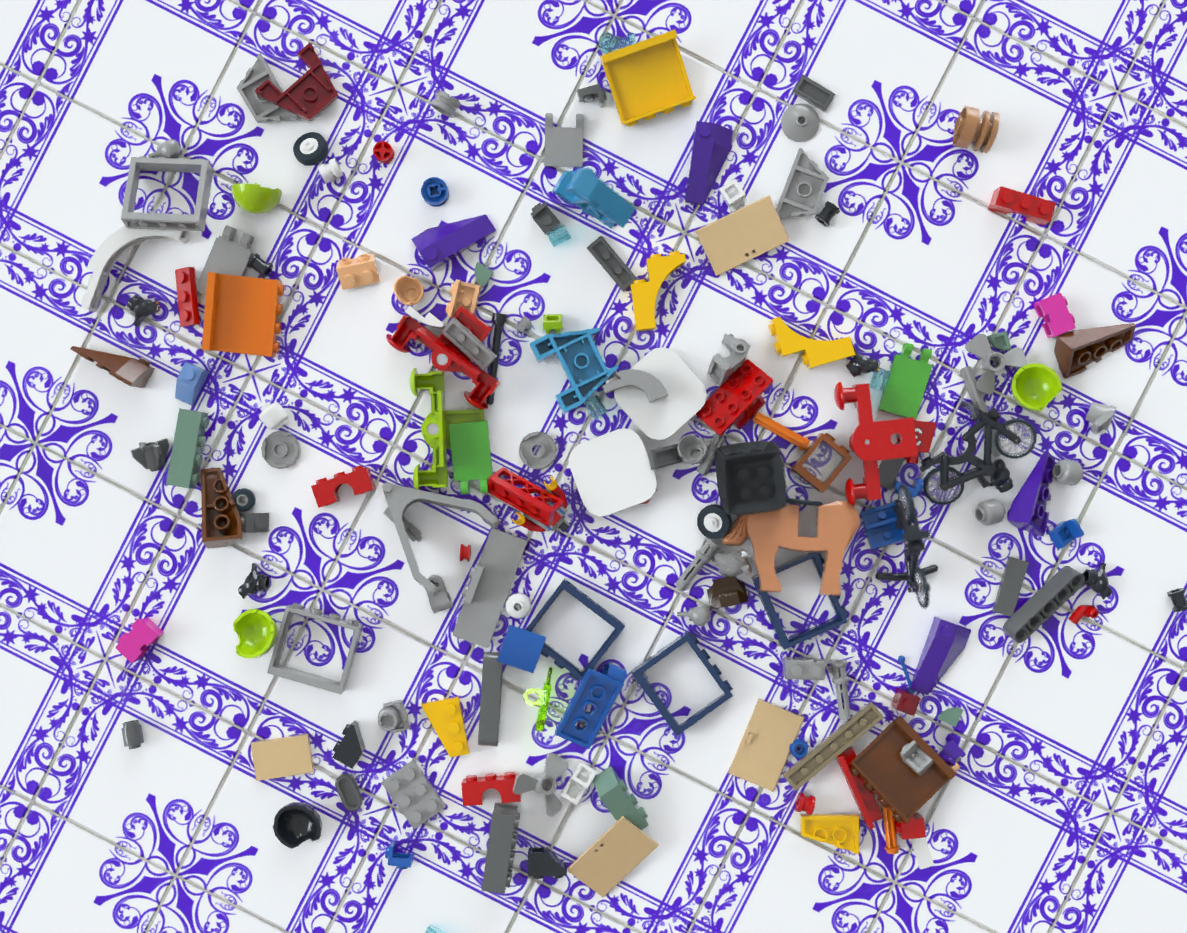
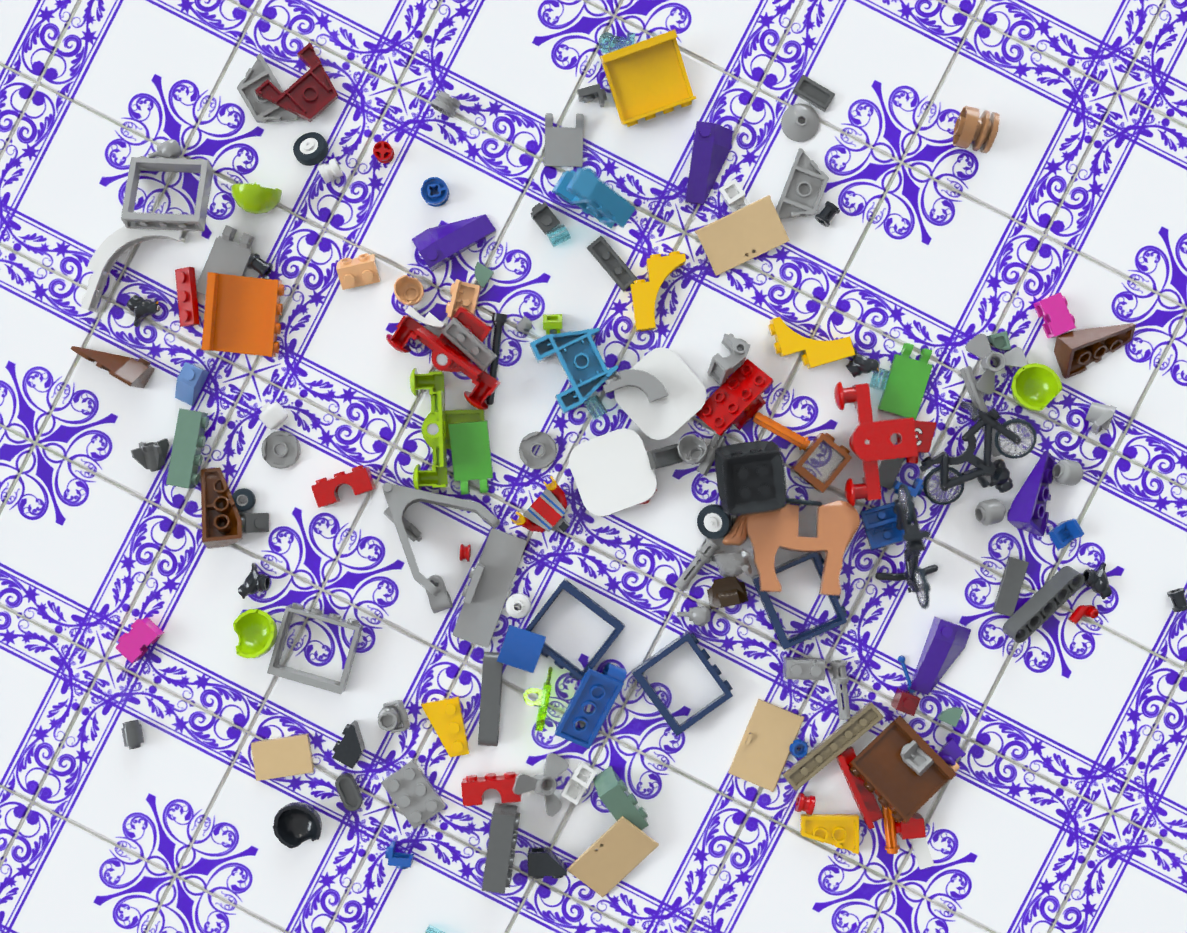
red fence [488,467,564,527] -> none
red arch [988,186,1056,226] -> none

